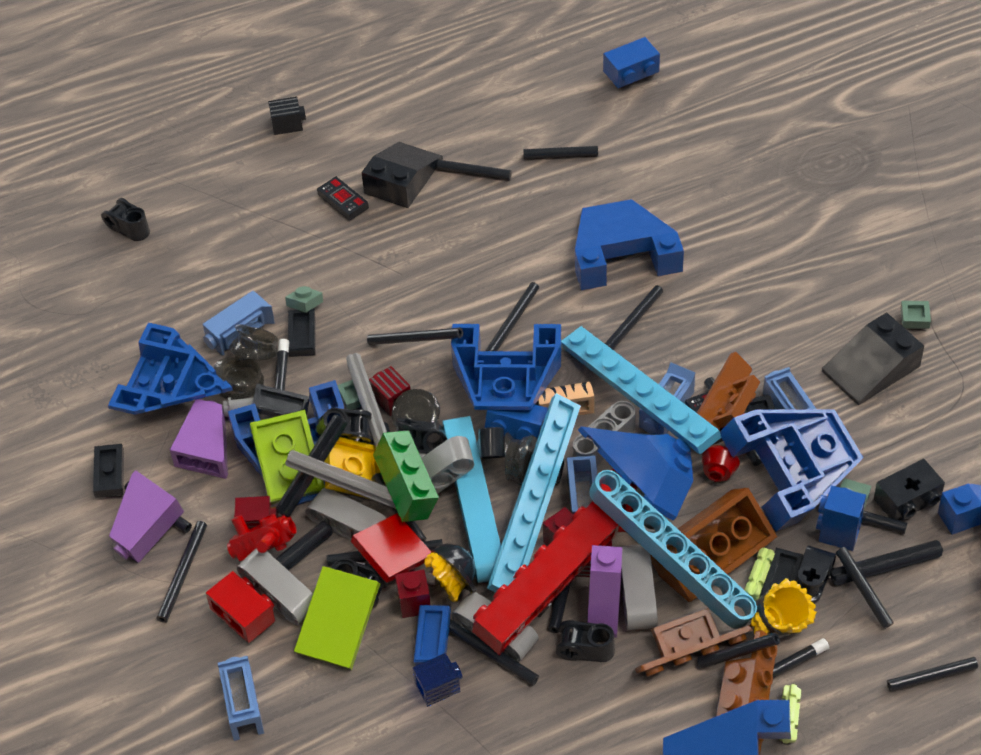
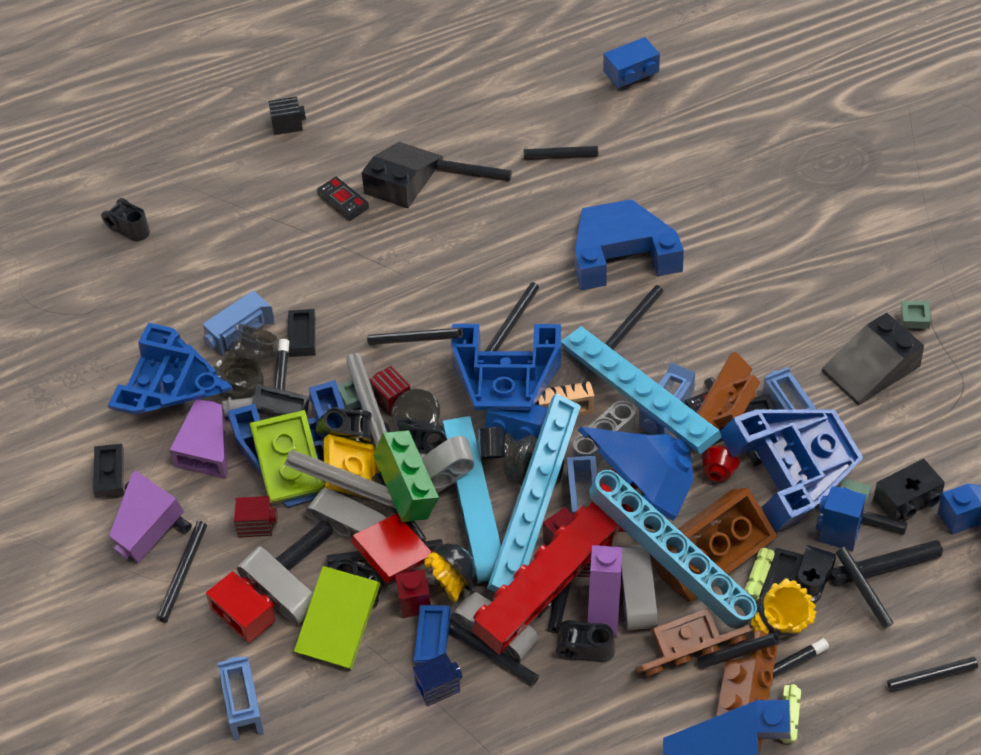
red piece [227,514,297,561] -> none
black axle [276,415,348,517] -> none
sand green plate [285,286,323,312] -> none

